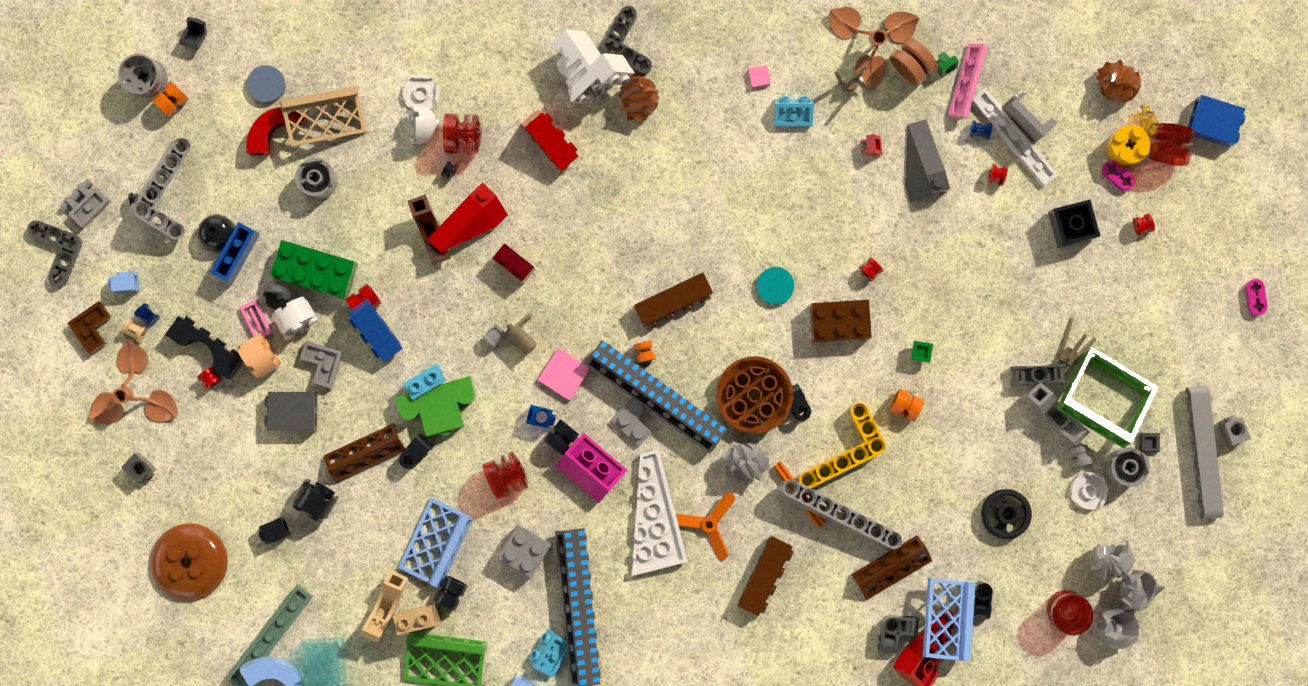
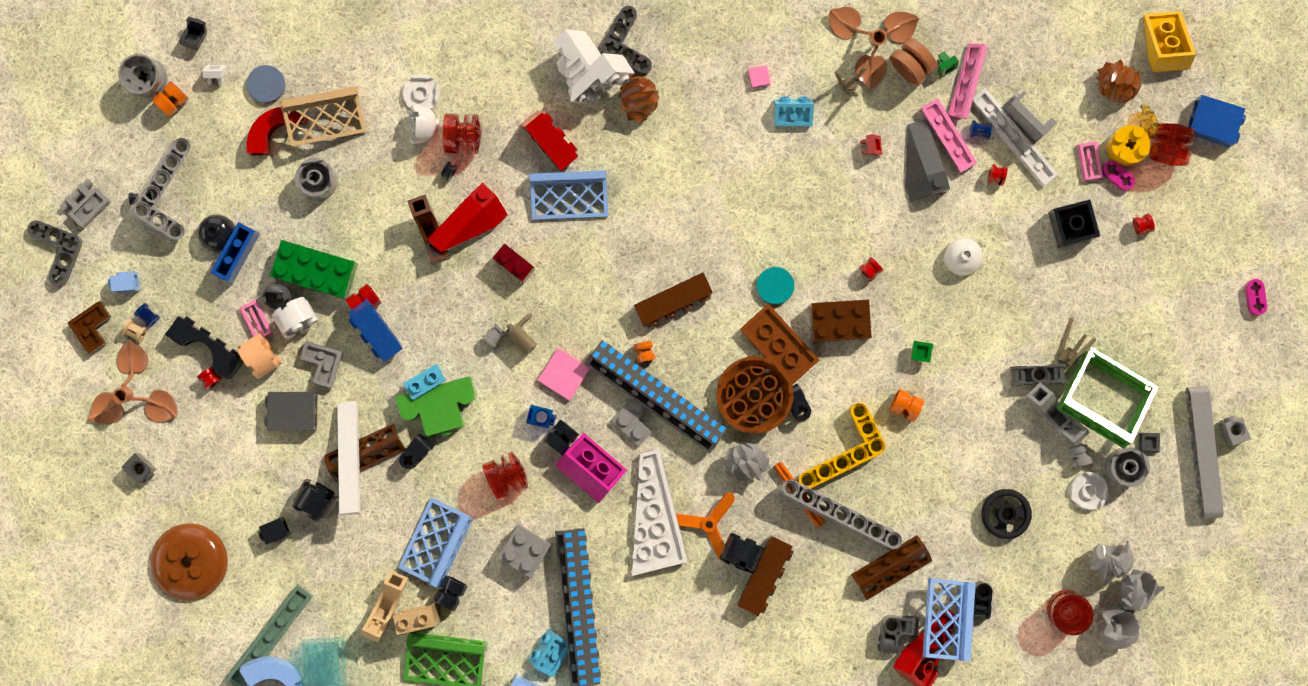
none -> white tile [203,65,226,86]
none -> white tile [337,401,361,516]
none -> light blue fence [529,170,608,220]
none -> black brick [719,533,765,574]
none -> dark orange plate [740,304,820,385]
none -> bright pink plate [920,98,977,174]
none -> white cylinder [943,238,983,276]
none -> bright pink tile [1077,141,1103,182]
none -> yellow slope [1143,11,1196,72]

